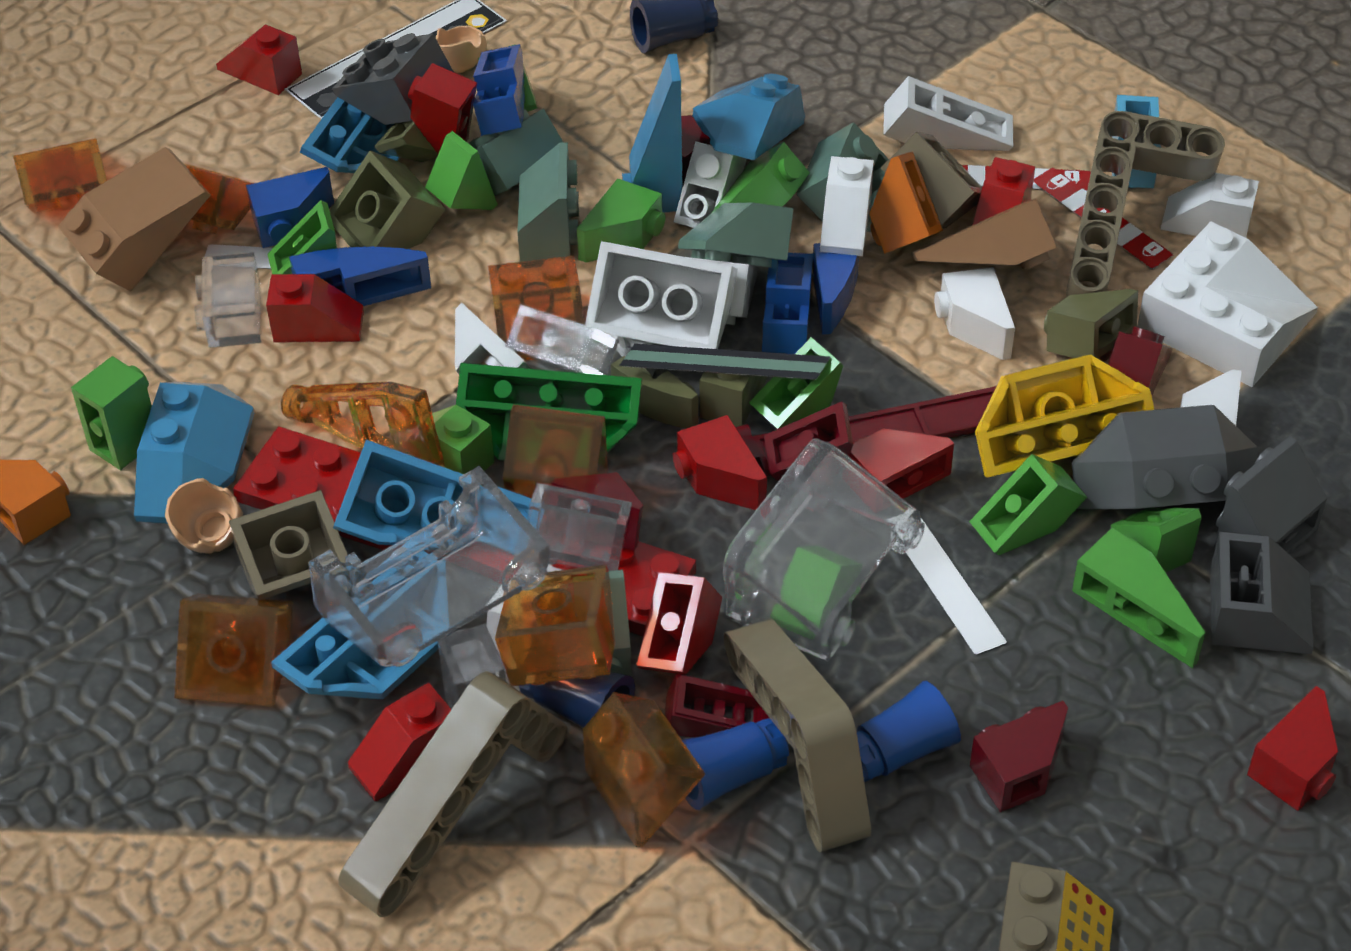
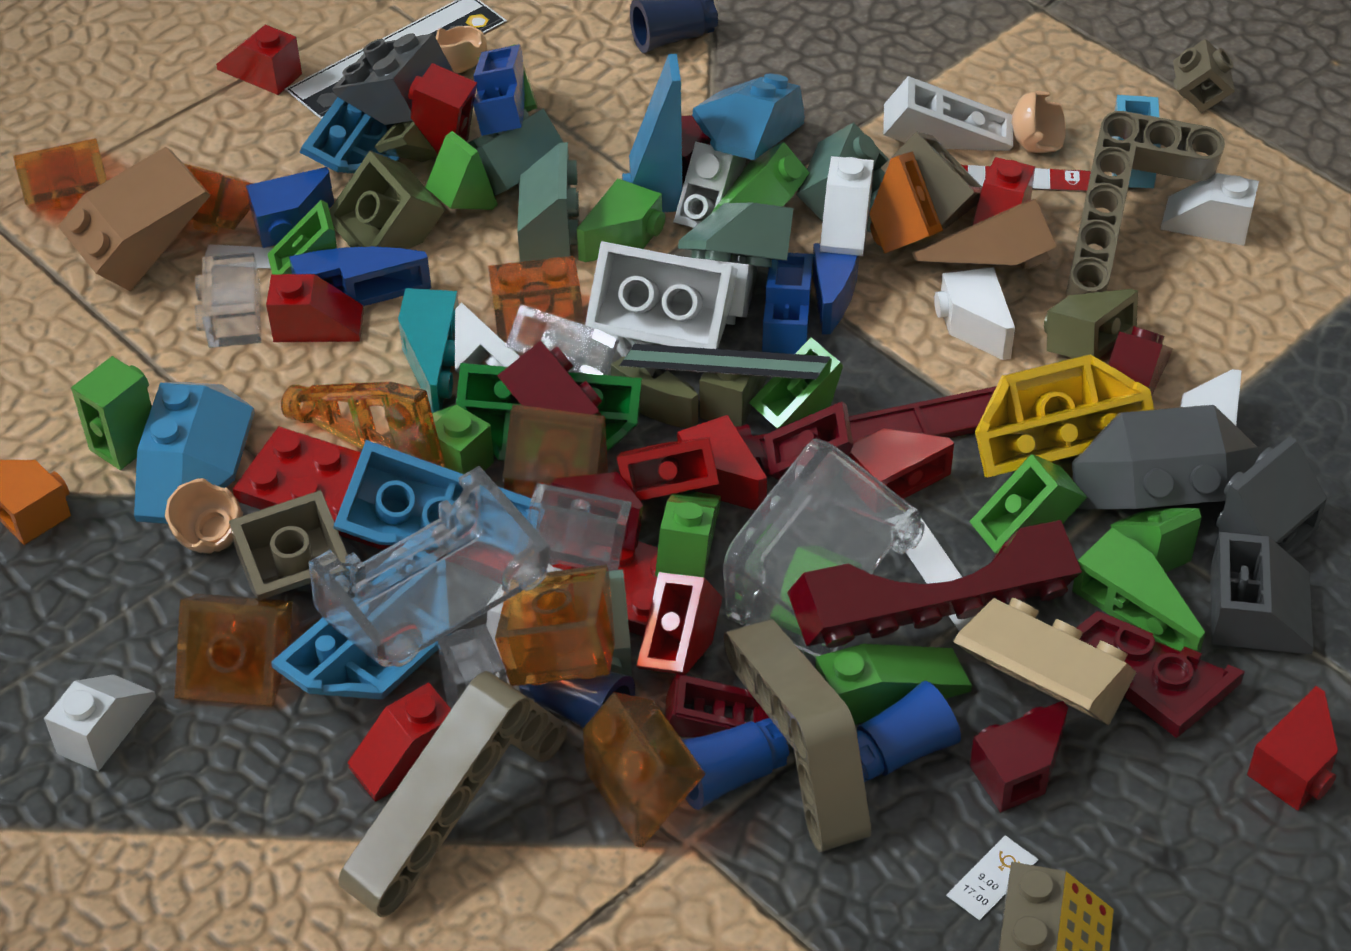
red sticker [1033,168,1173,269] -> none
white slope [1137,221,1318,387] -> none
none -> white slope [44,675,156,772]
none -> teal slope [398,288,459,413]
none -> dark red slope [497,340,604,424]
none -> red slope [617,437,719,501]
none -> bright green slope [655,490,721,577]
none -> dark red arch [787,520,1082,648]
none -> bright green slope [815,644,972,725]
none -> white sticker [946,835,1038,920]
none -> tan slope [953,597,1136,725]
none -> light nougat hair [1011,91,1066,153]
none -> dark red wing [1076,611,1245,738]
none -> dark tan brick [1173,39,1235,113]

